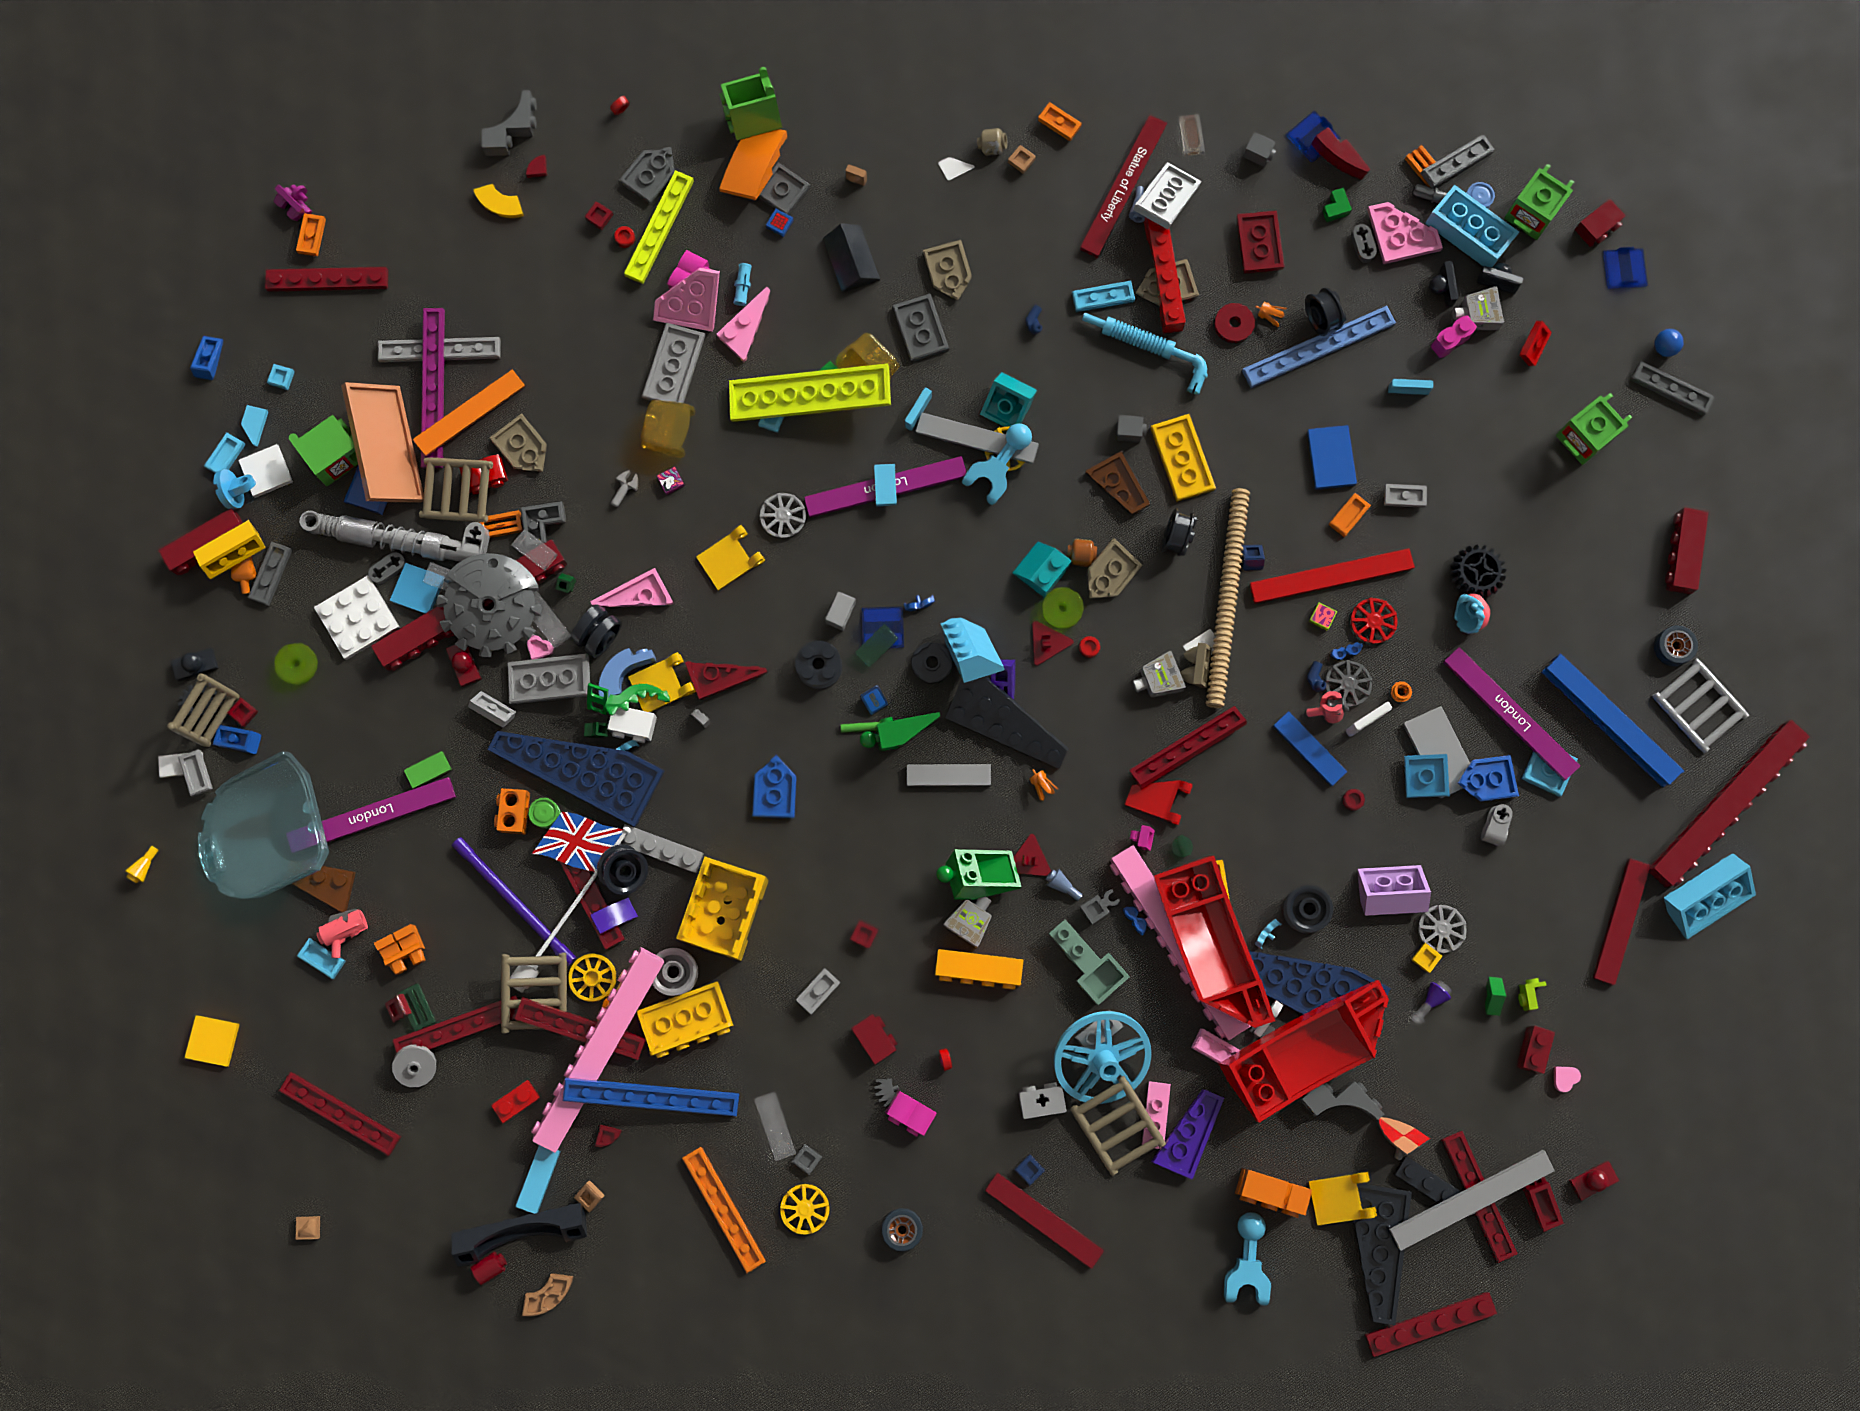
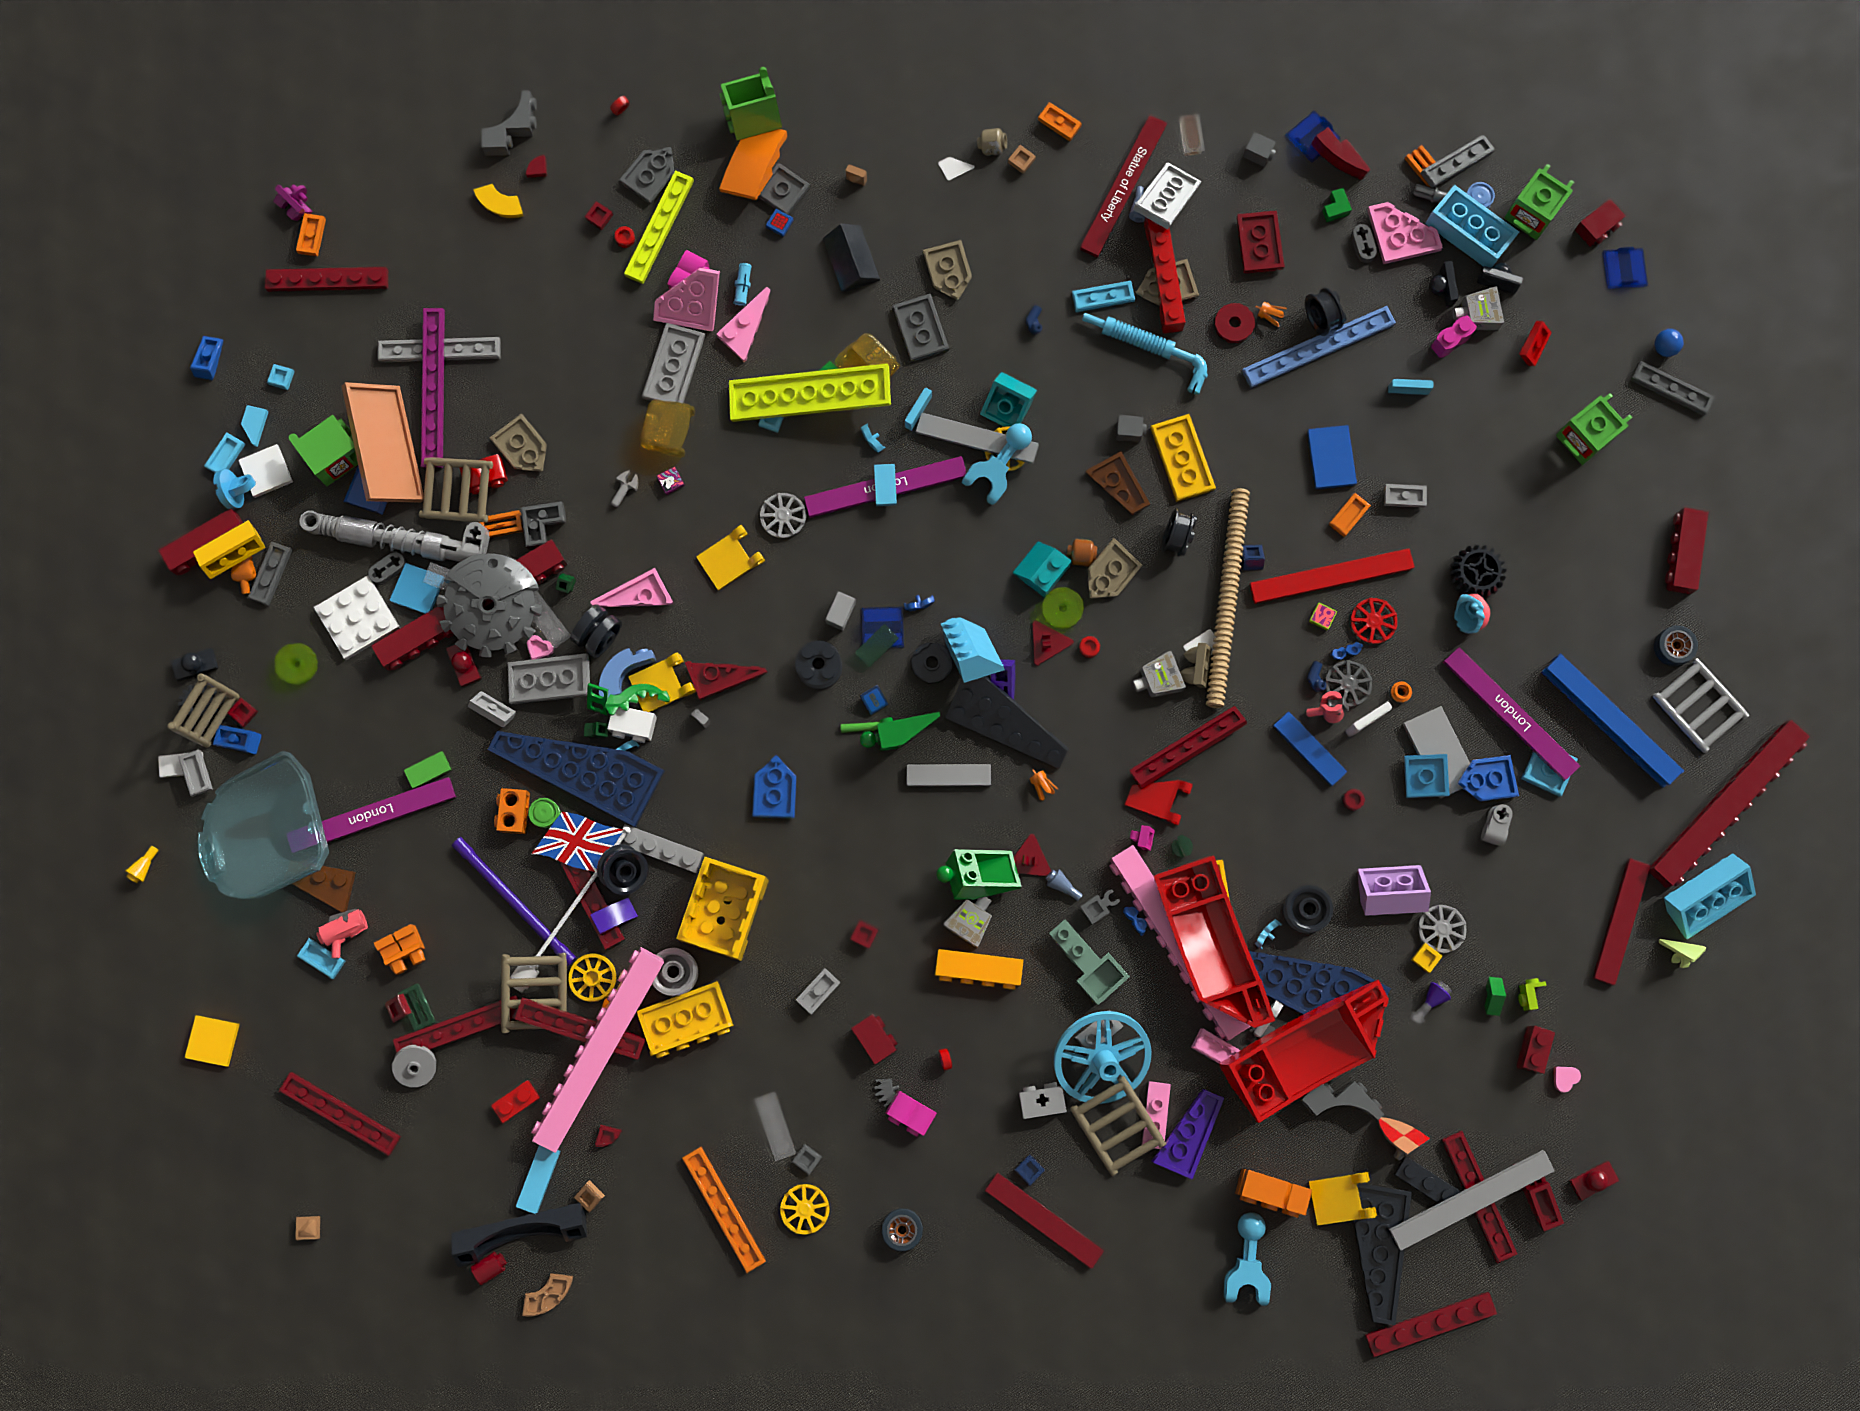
orange tile [413,369,525,457] -> none
clear tile [512,529,558,571] -> none
blue tile [563,1078,739,1116] -> none
none -> medium azure piece [861,423,886,453]
none -> yellowish green piece [1659,939,1706,968]

